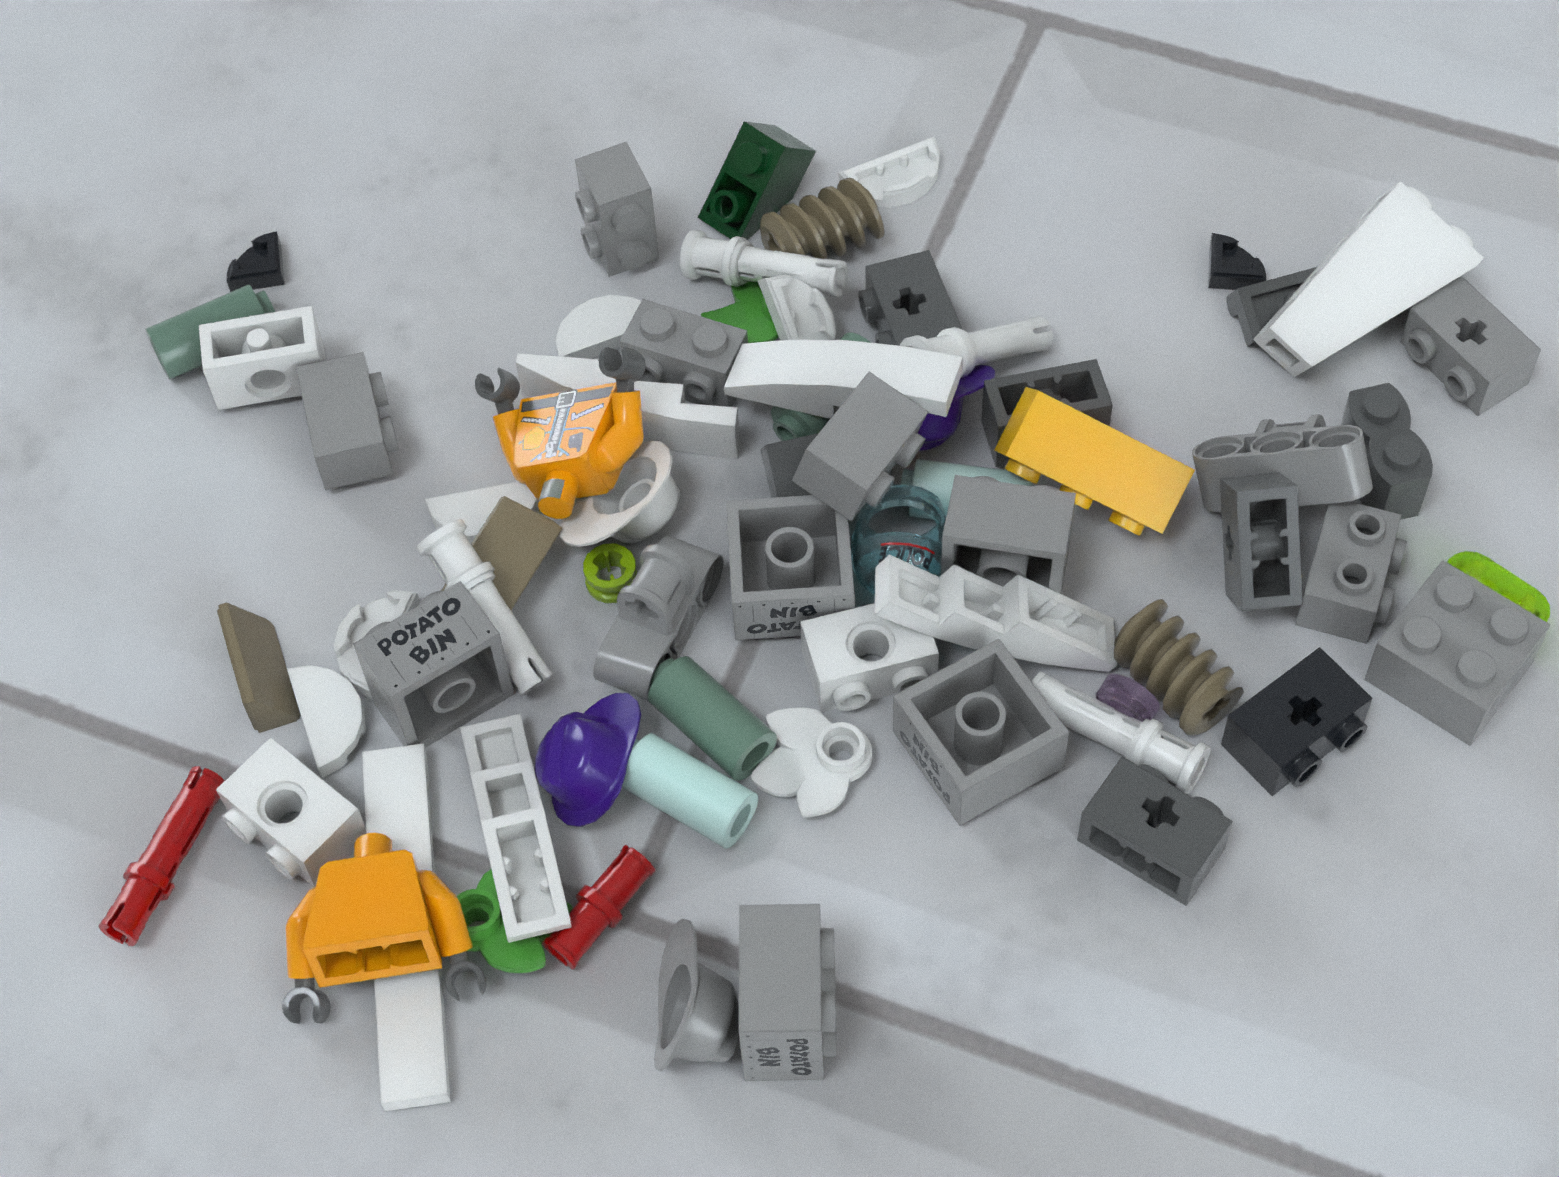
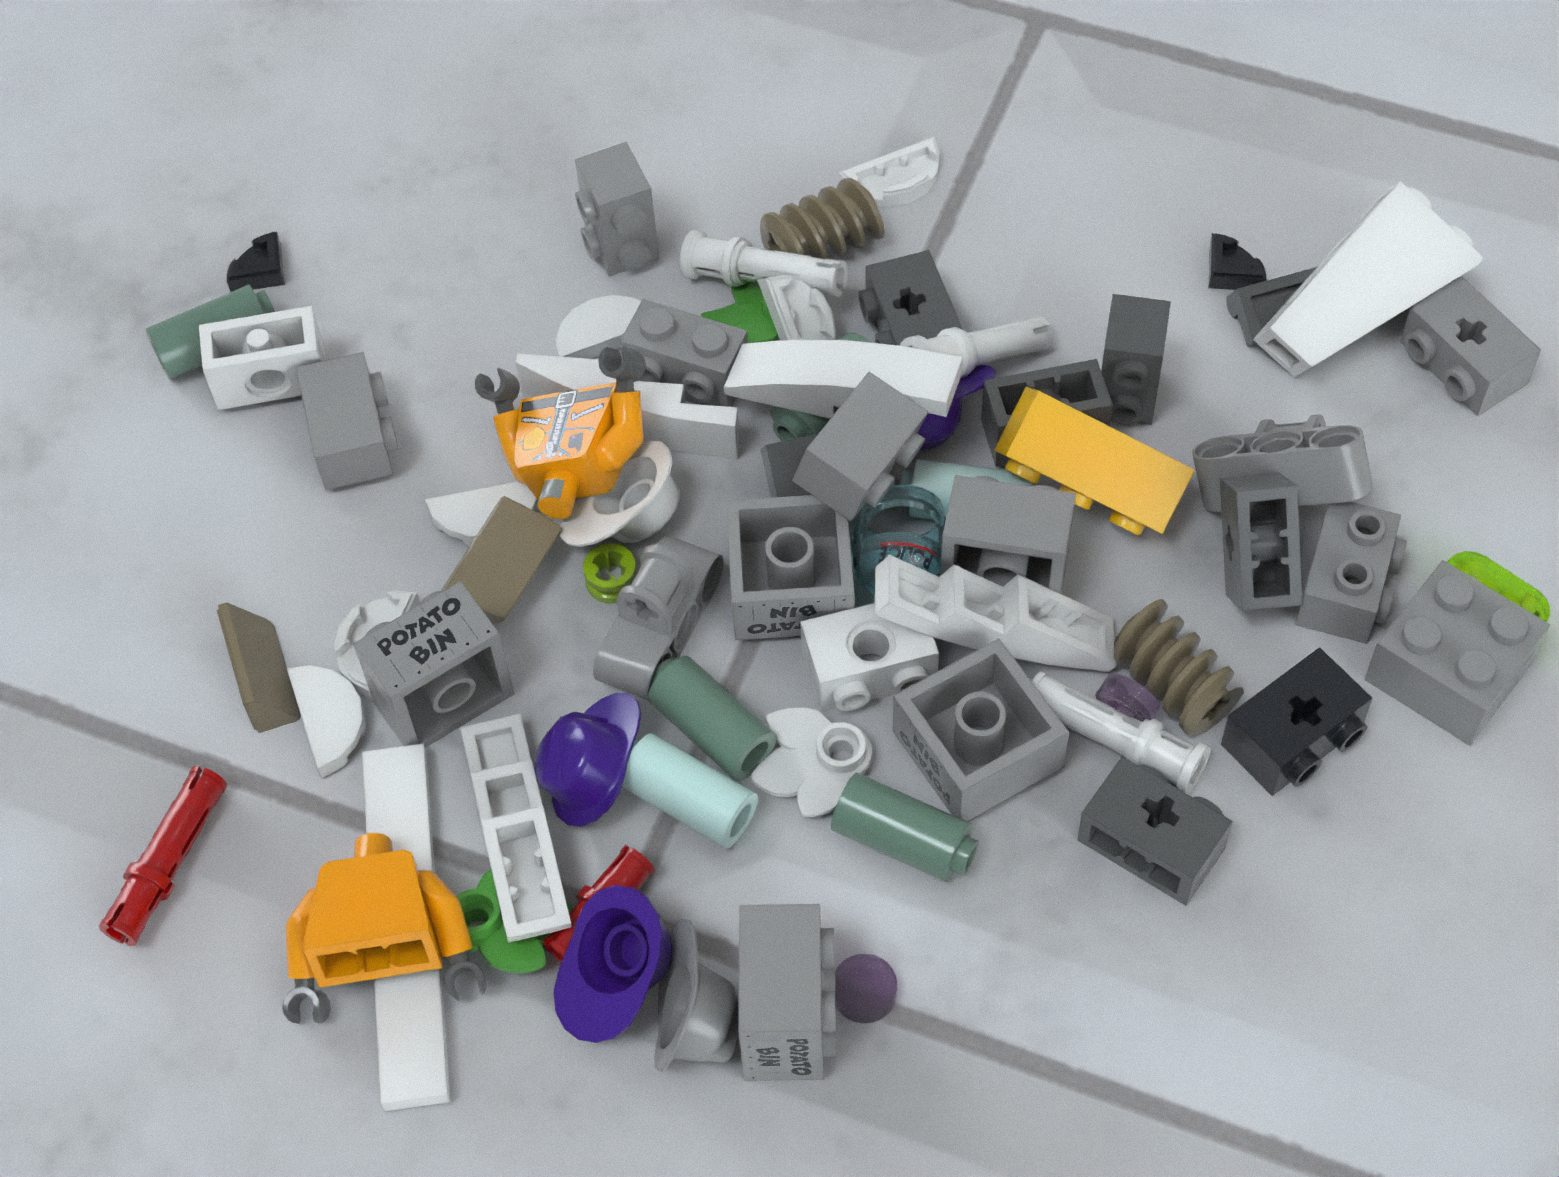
white brick [216,738,366,888] -> none
white pin [416,519,554,696] -> none
dark green slope [697,121,816,240] -> none
dark grey brick [1340,383,1433,520] -> none
none -> dark purple piece [553,885,672,1043]
none -> sand green brick [831,773,979,882]
none -> clear purple tile [835,954,897,1023]
none -> dark grey brick [1101,294,1171,425]

